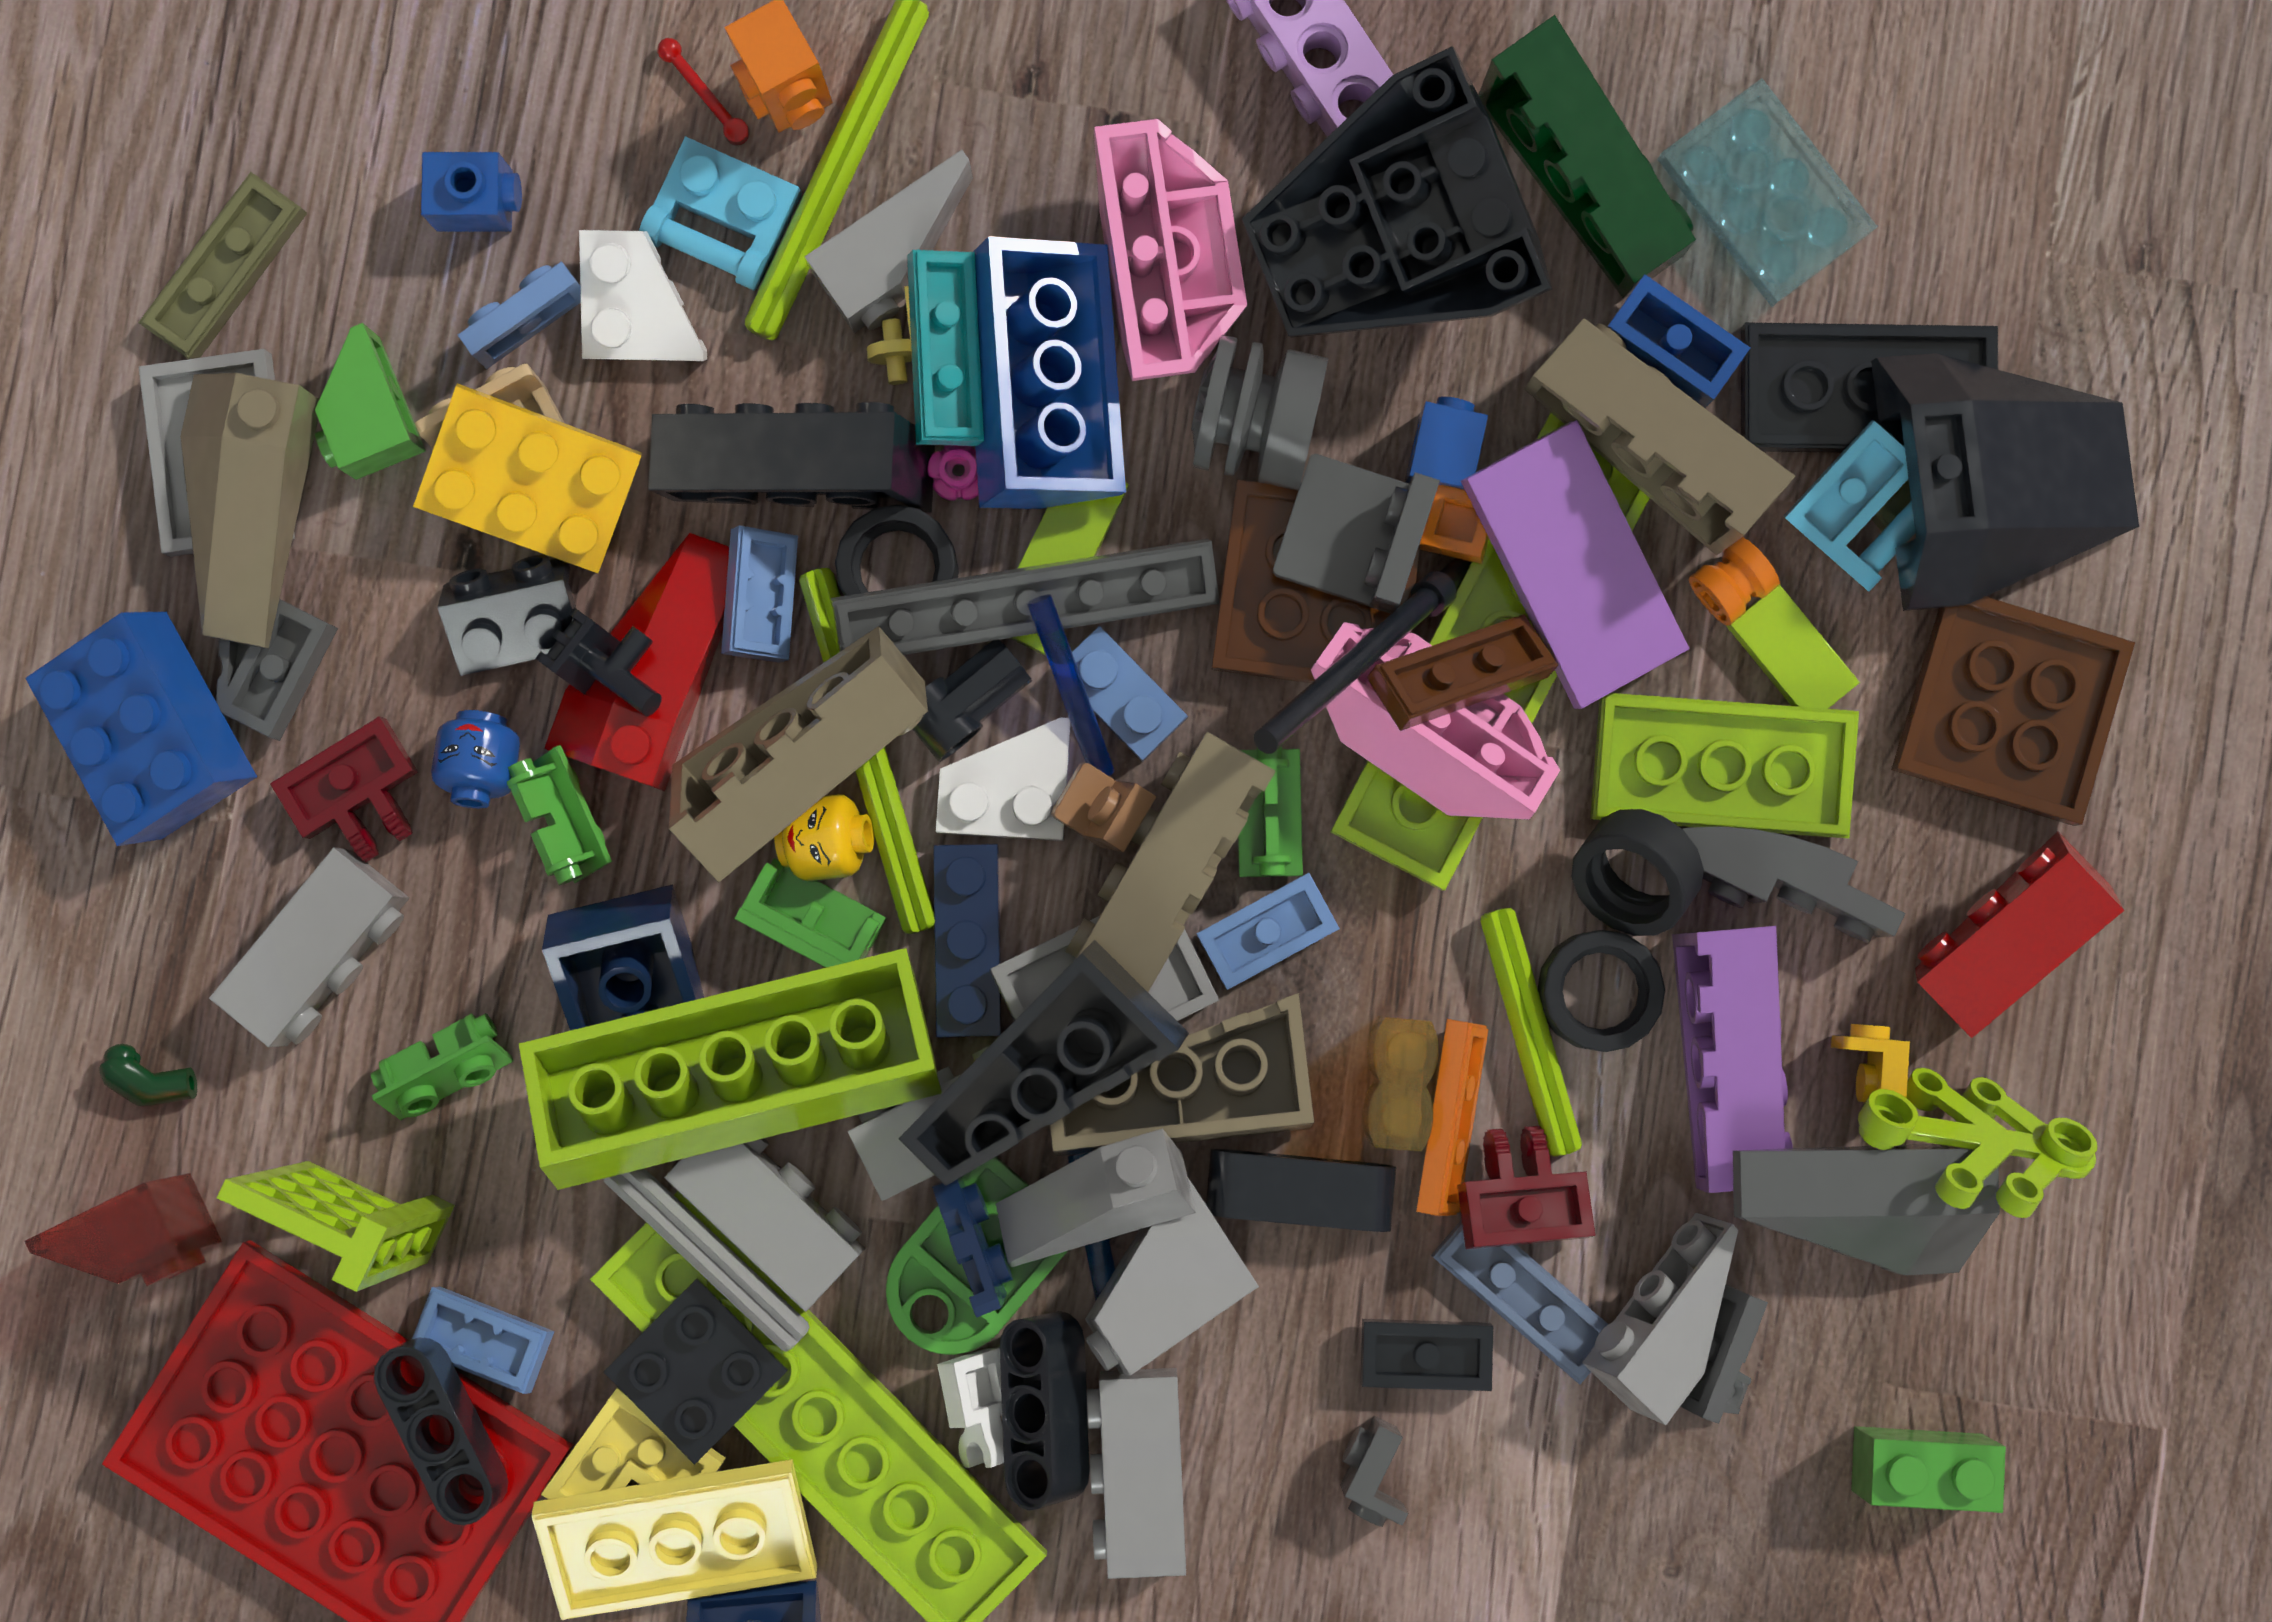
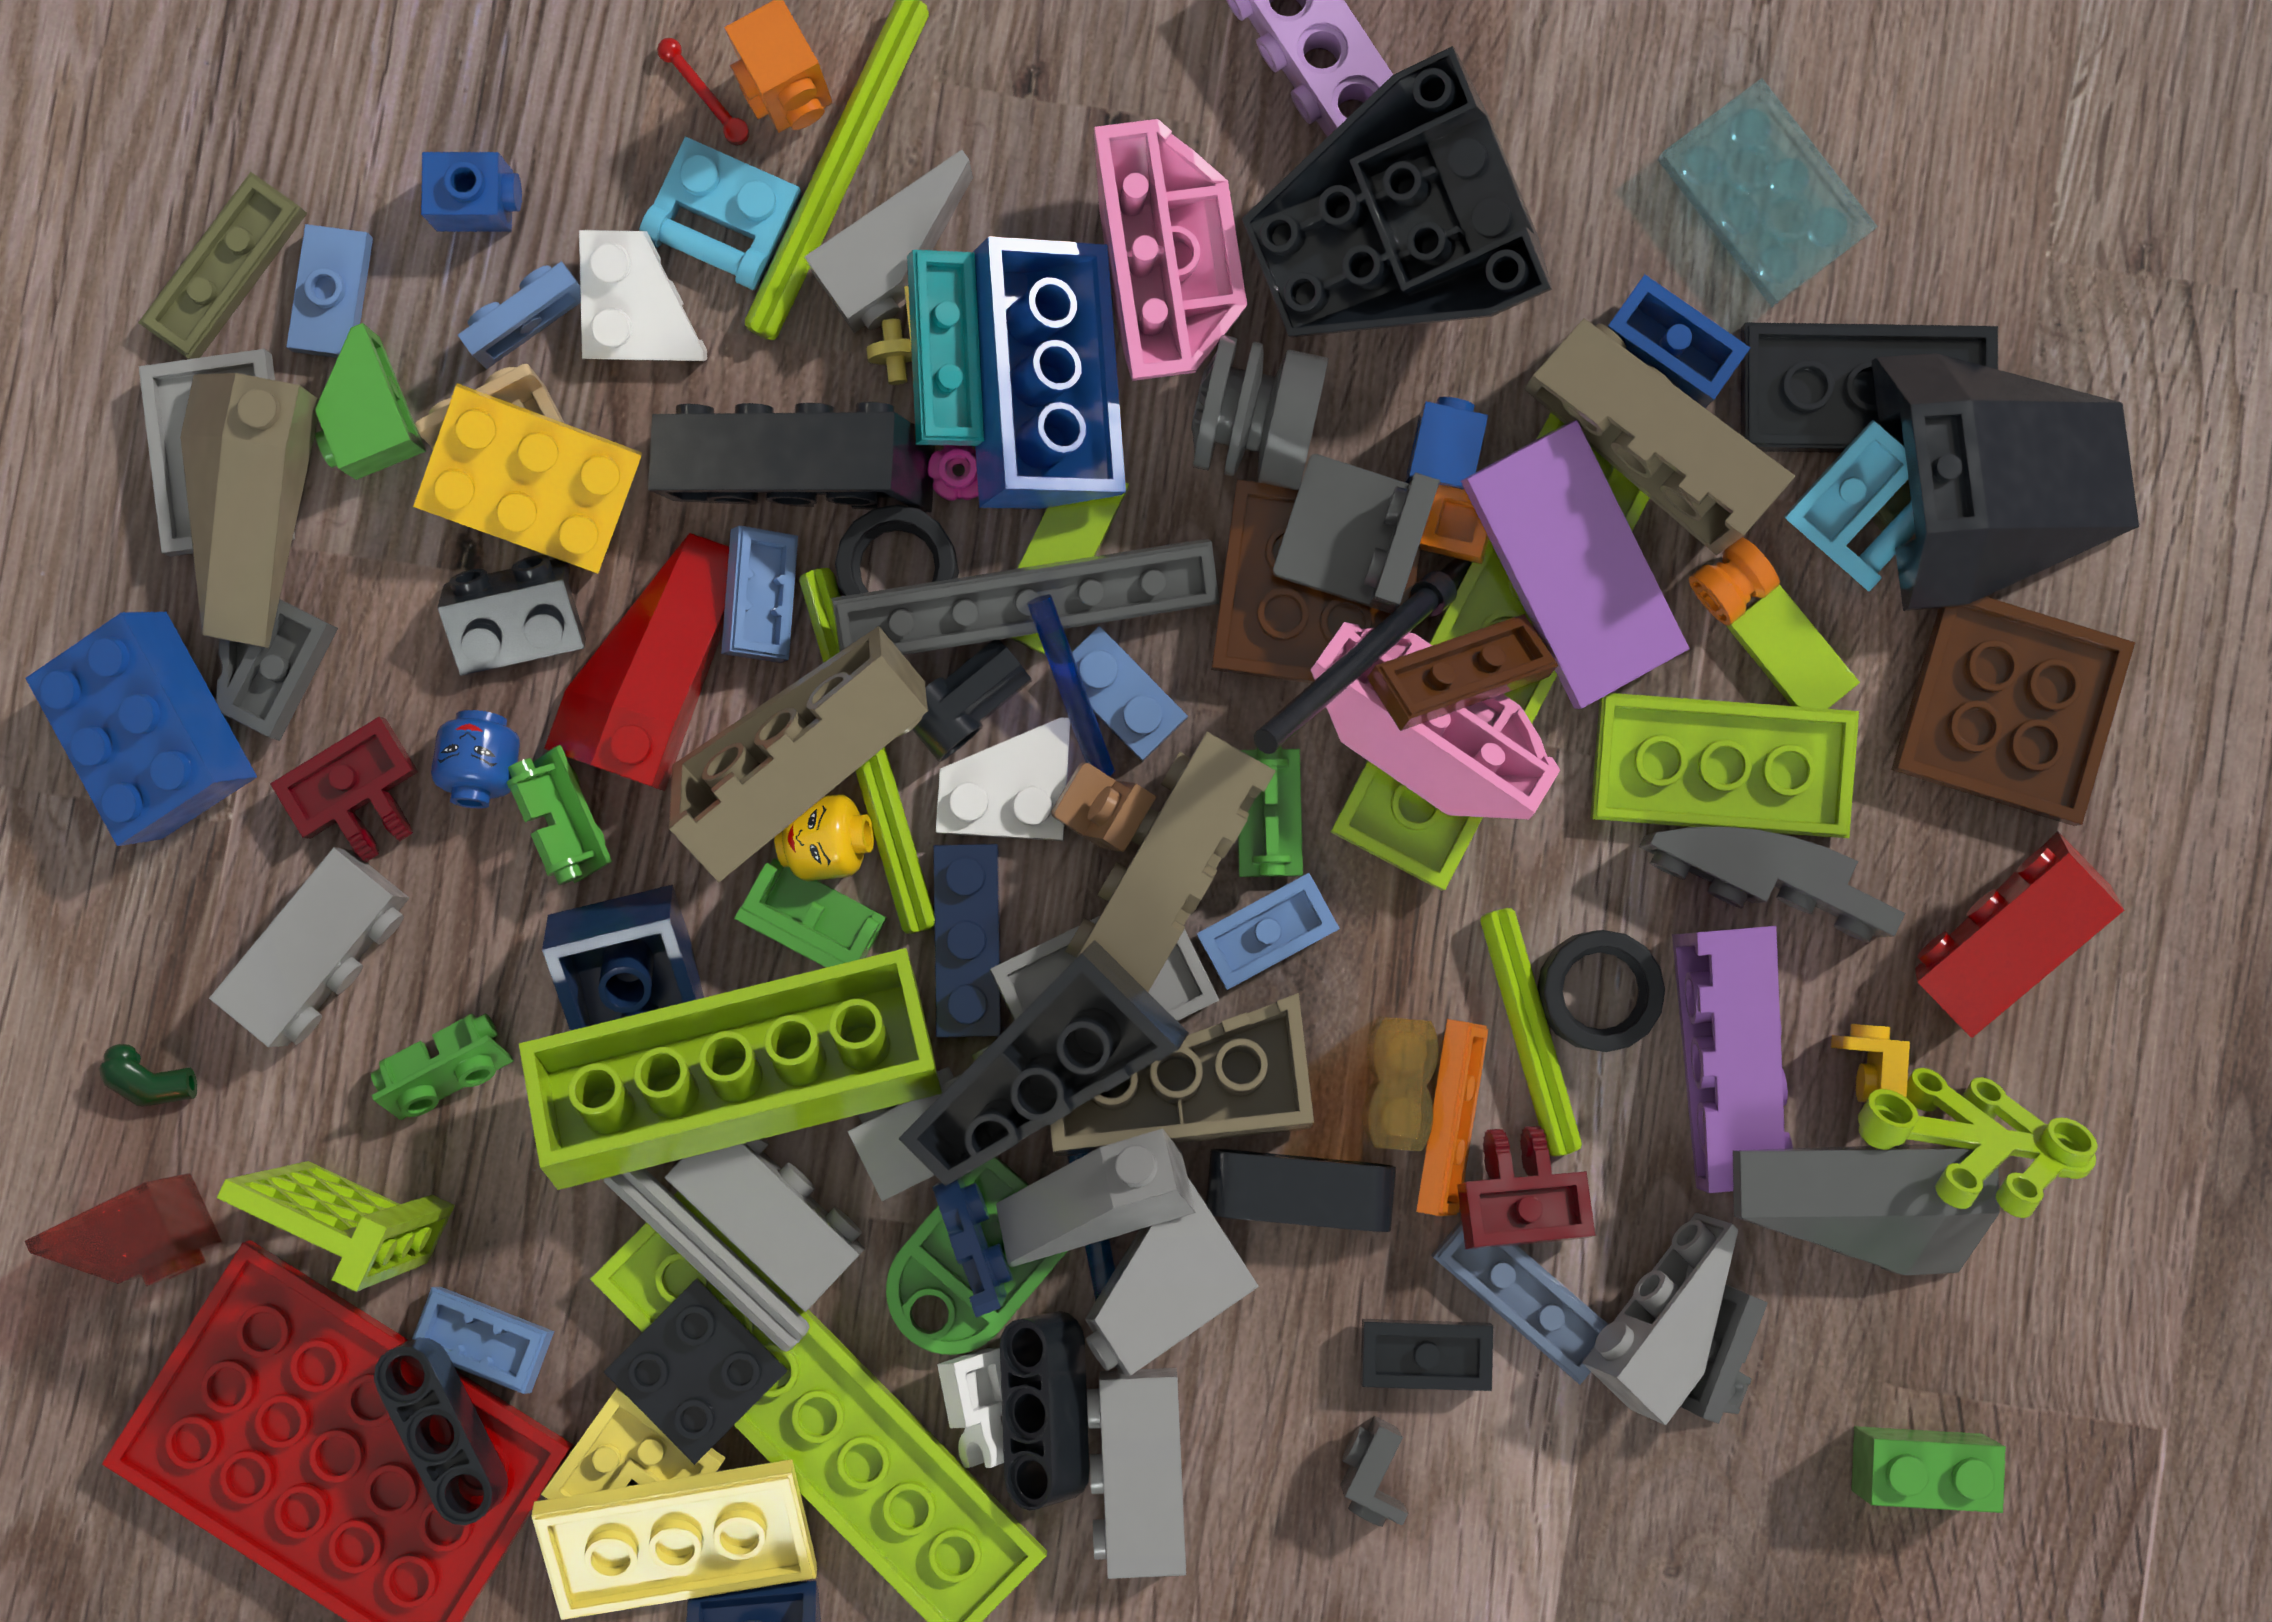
black arm [535,607,662,716] -> none
dark green wedge [1478,15,1696,299] -> none
black tyre [1571,809,1704,936] -> none
none -> medium blue plate [286,224,373,358]

